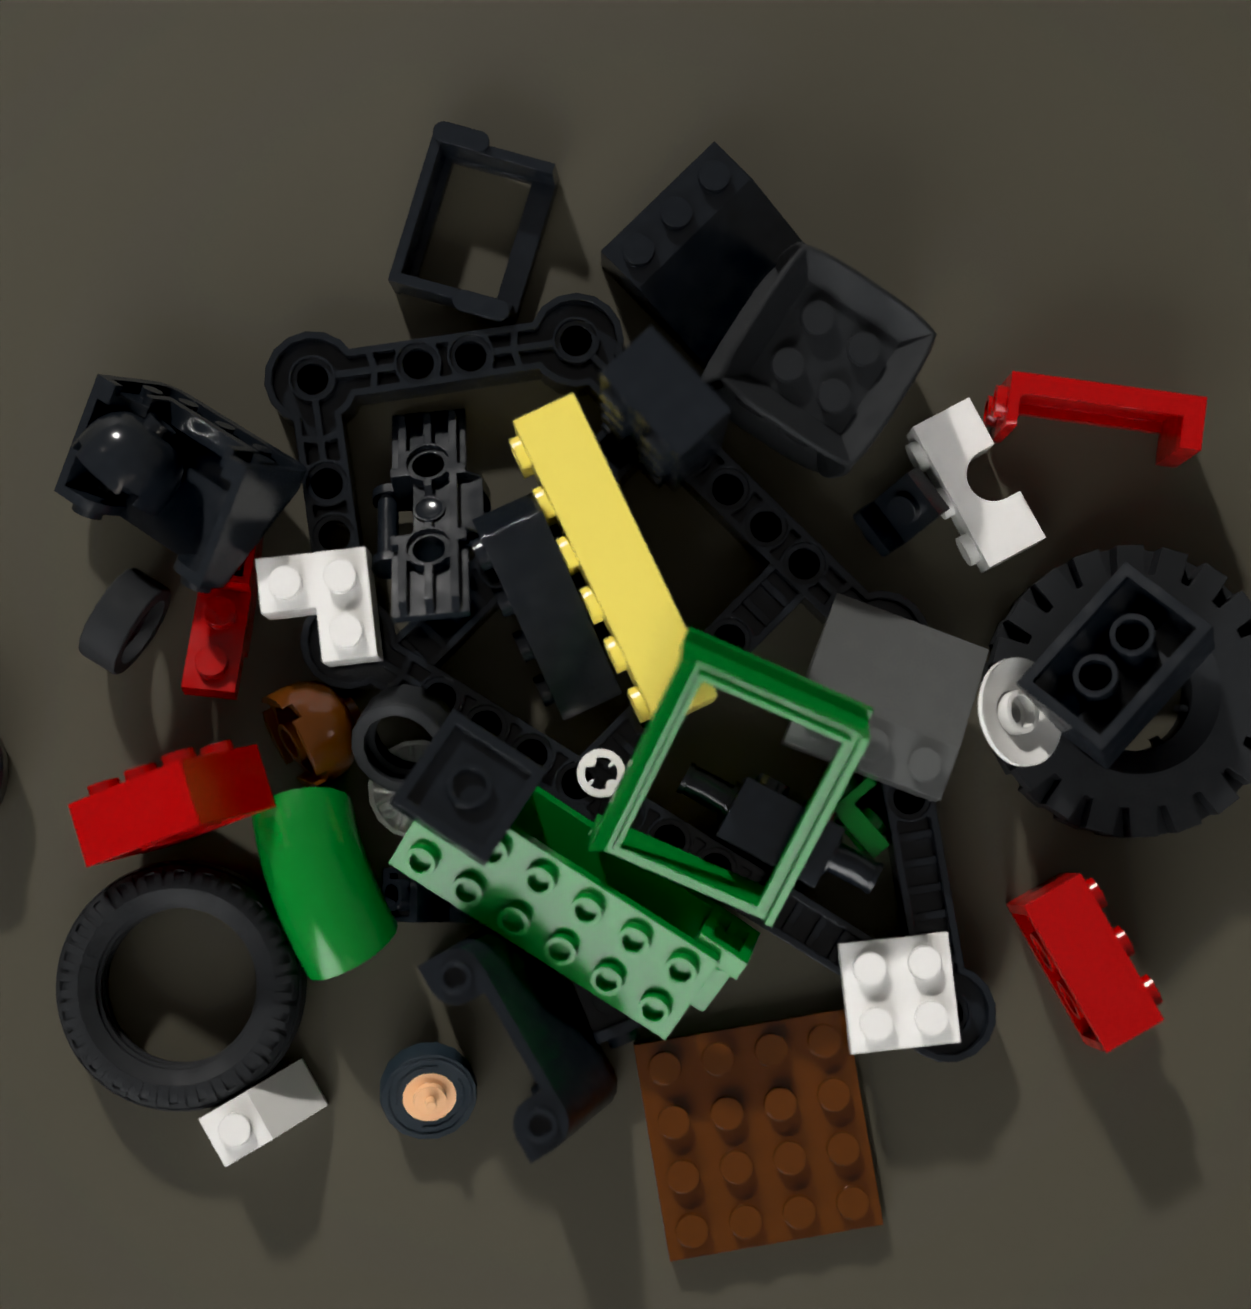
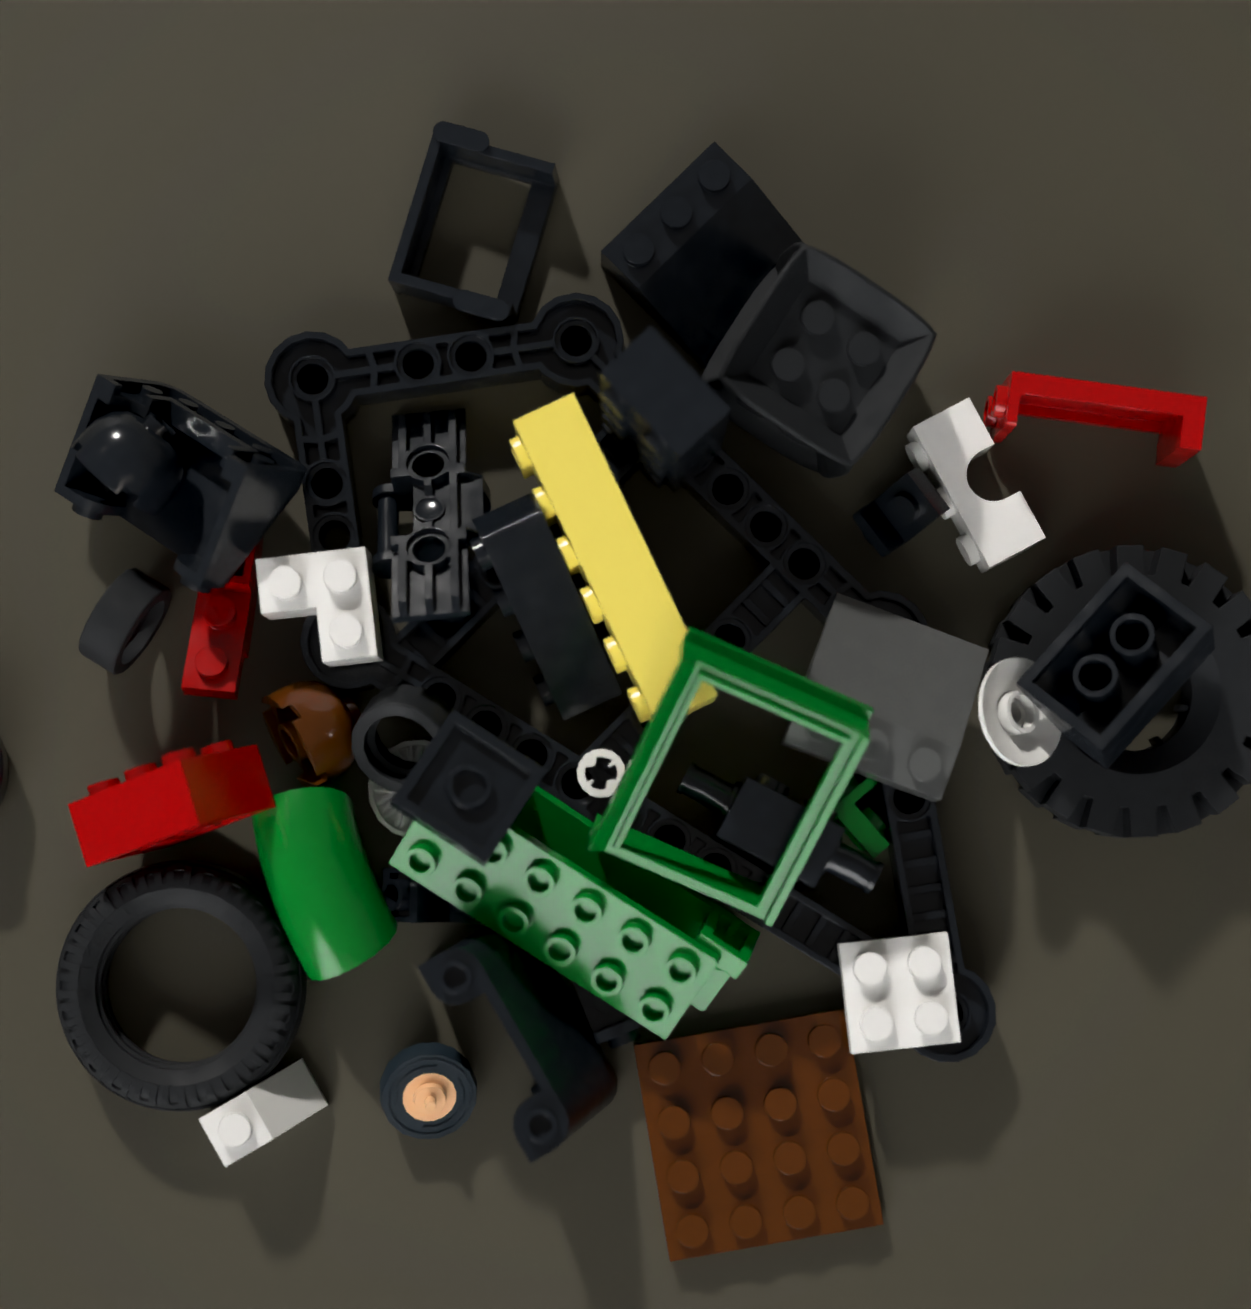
red brick [1006,873,1164,1053] -> none

